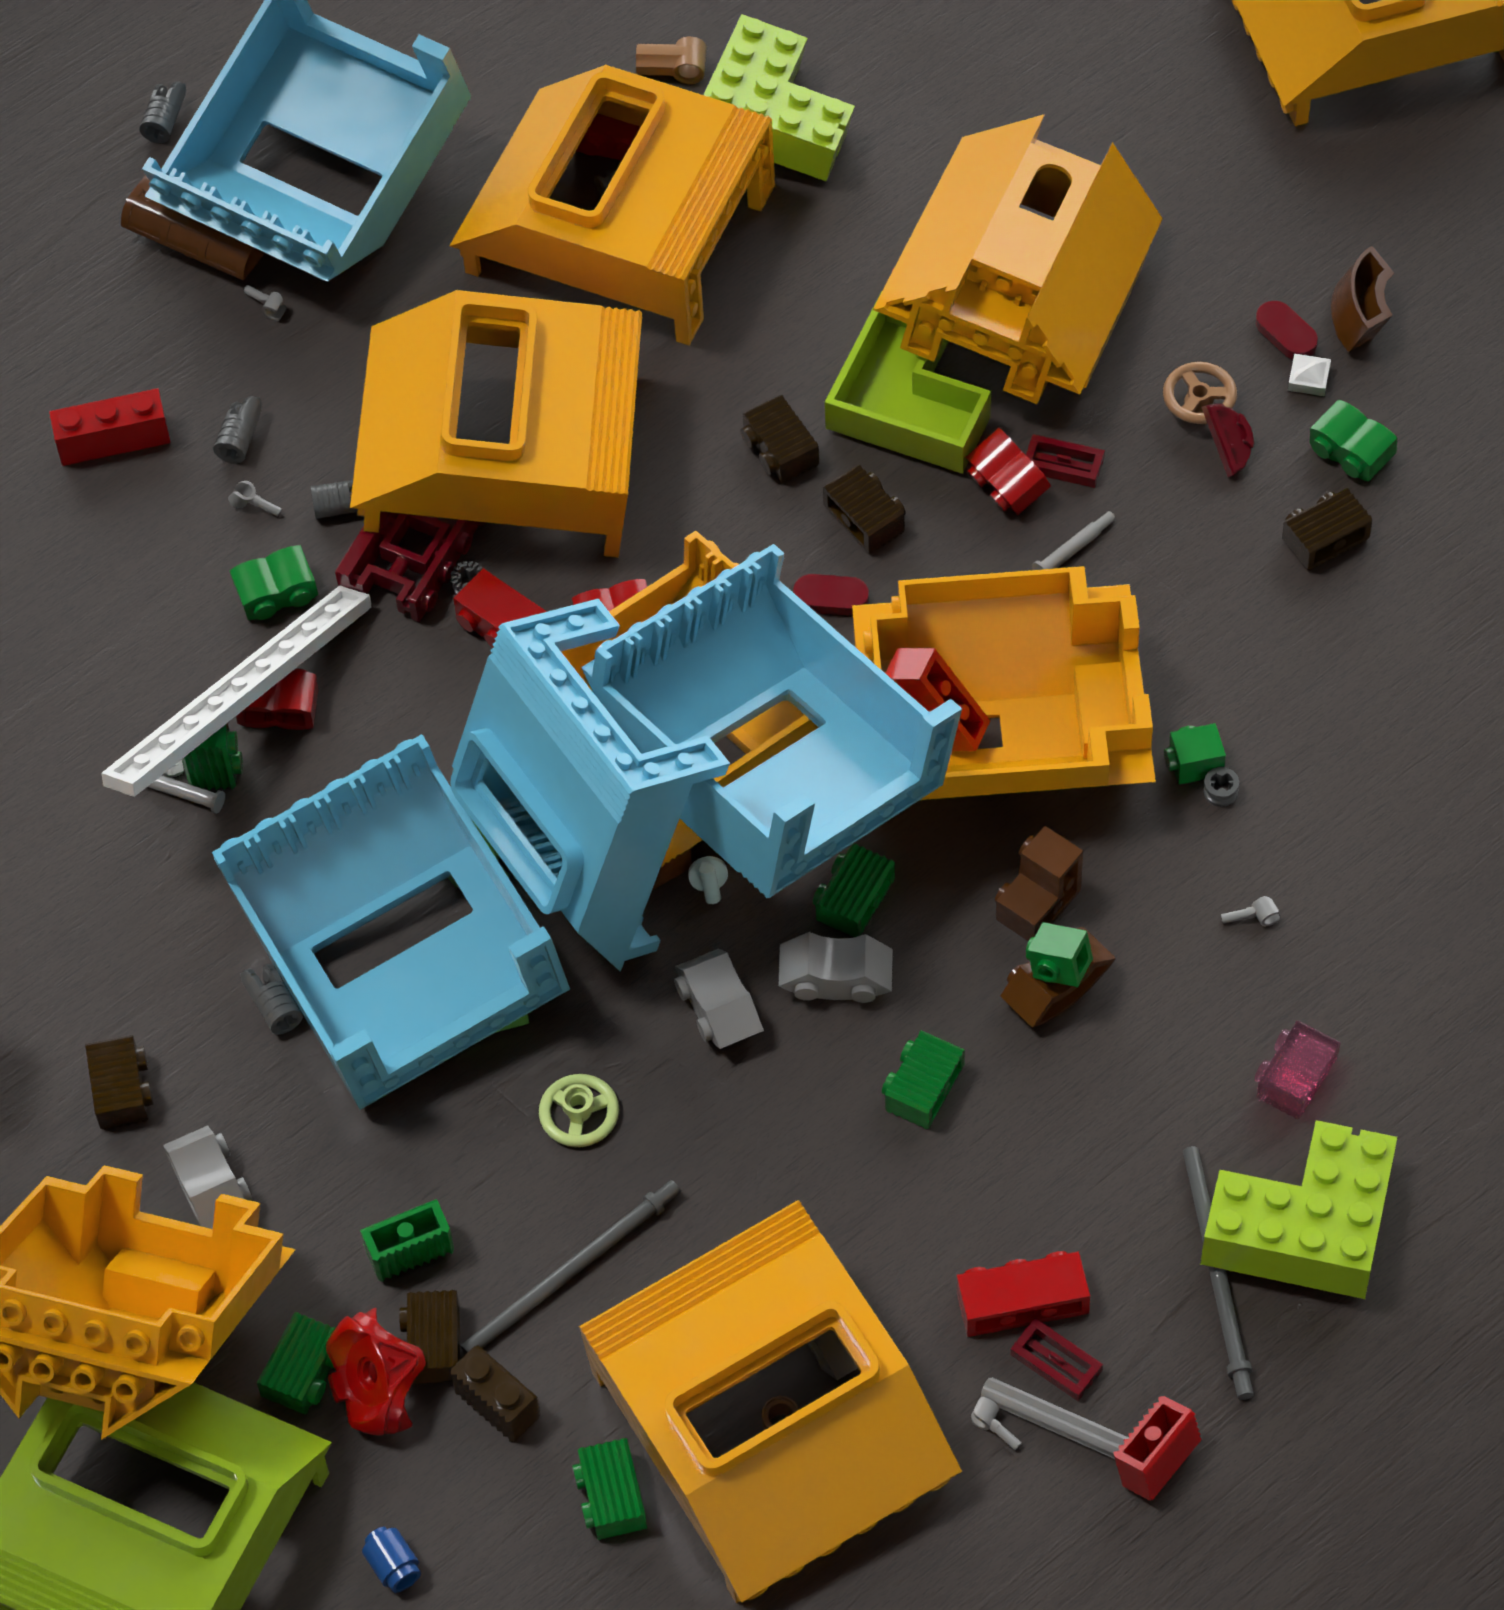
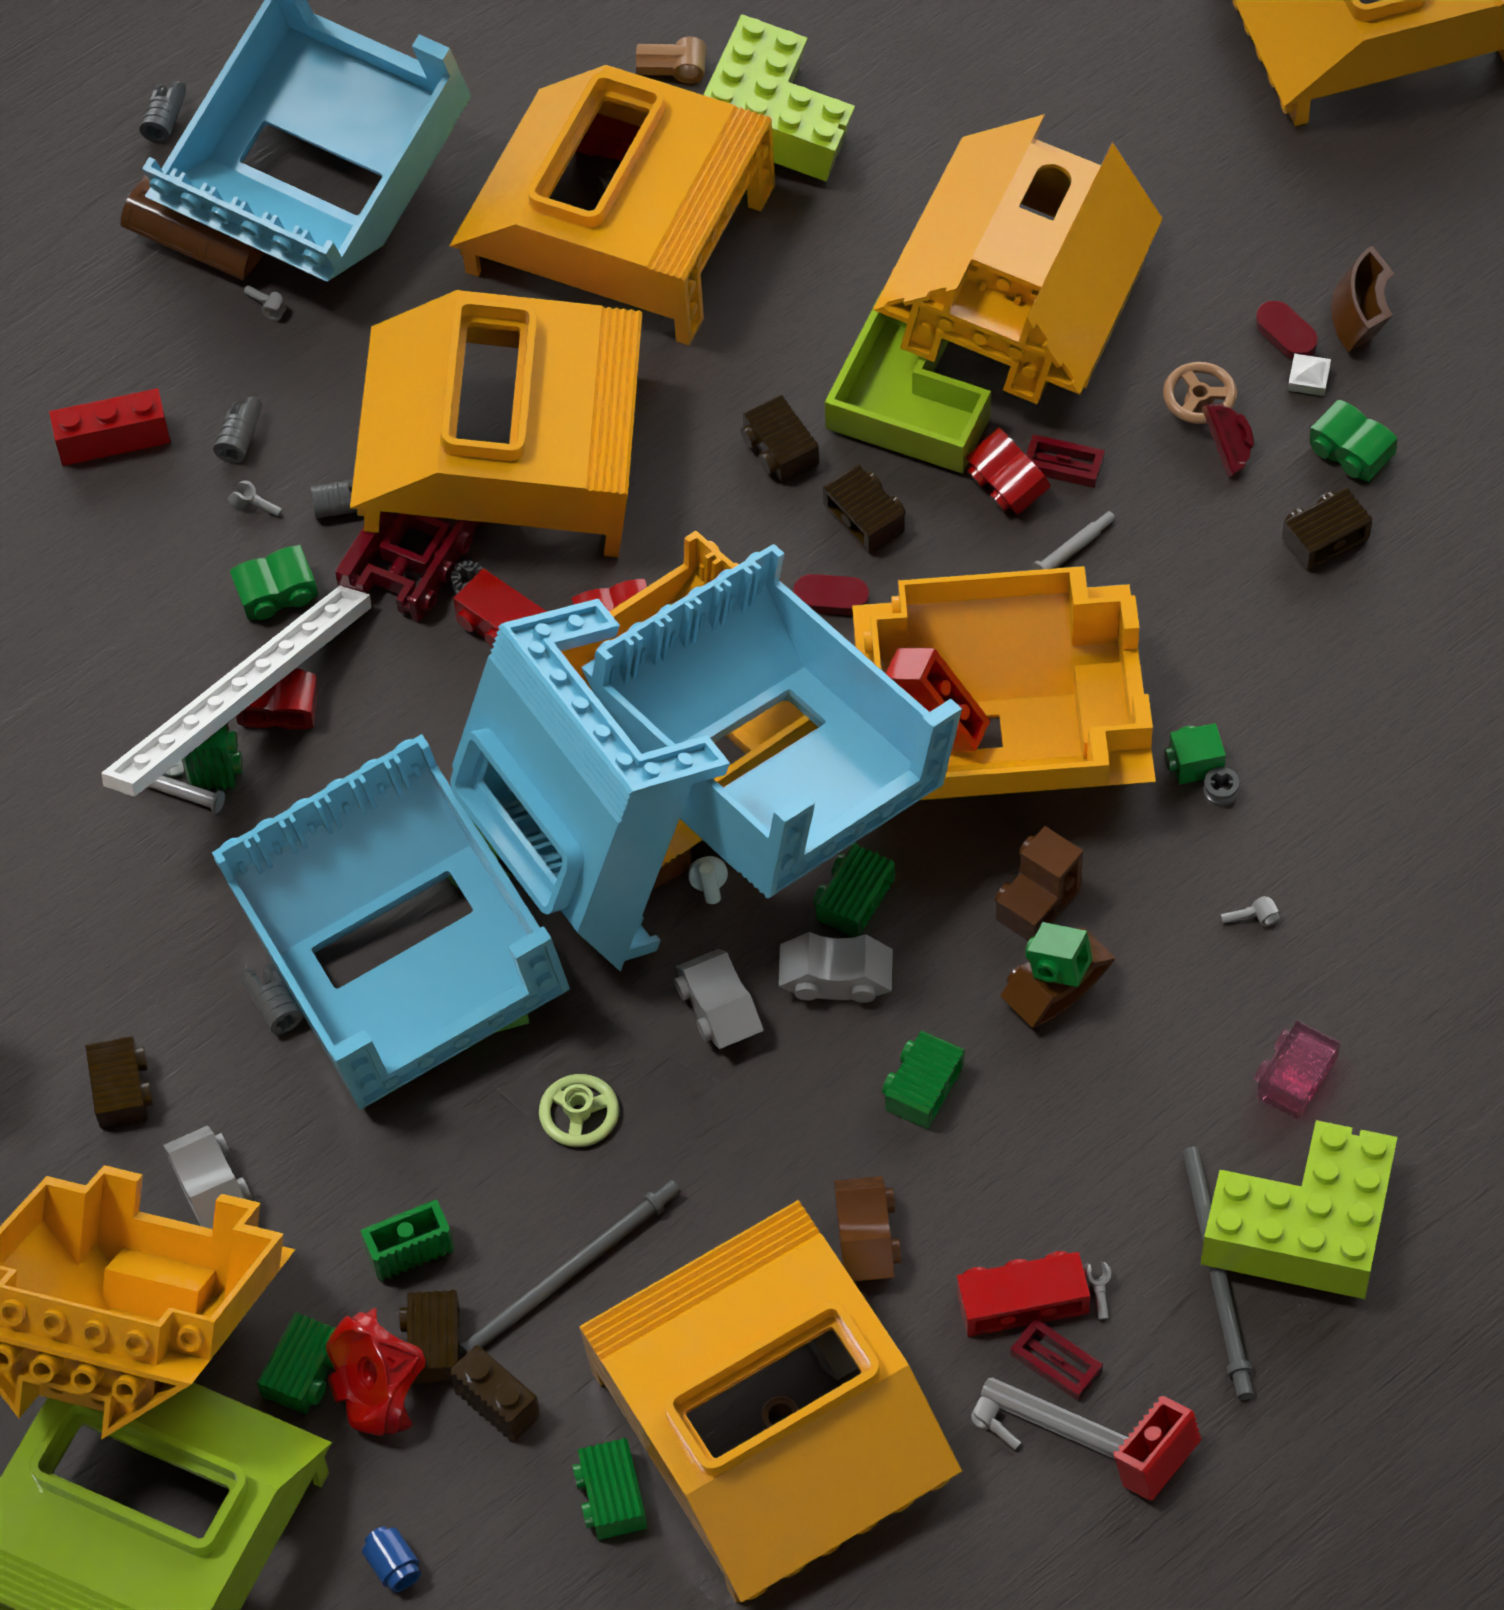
none -> reddish brown brick [834,1176,901,1281]
none -> light grey hand [1083,1261,1111,1320]

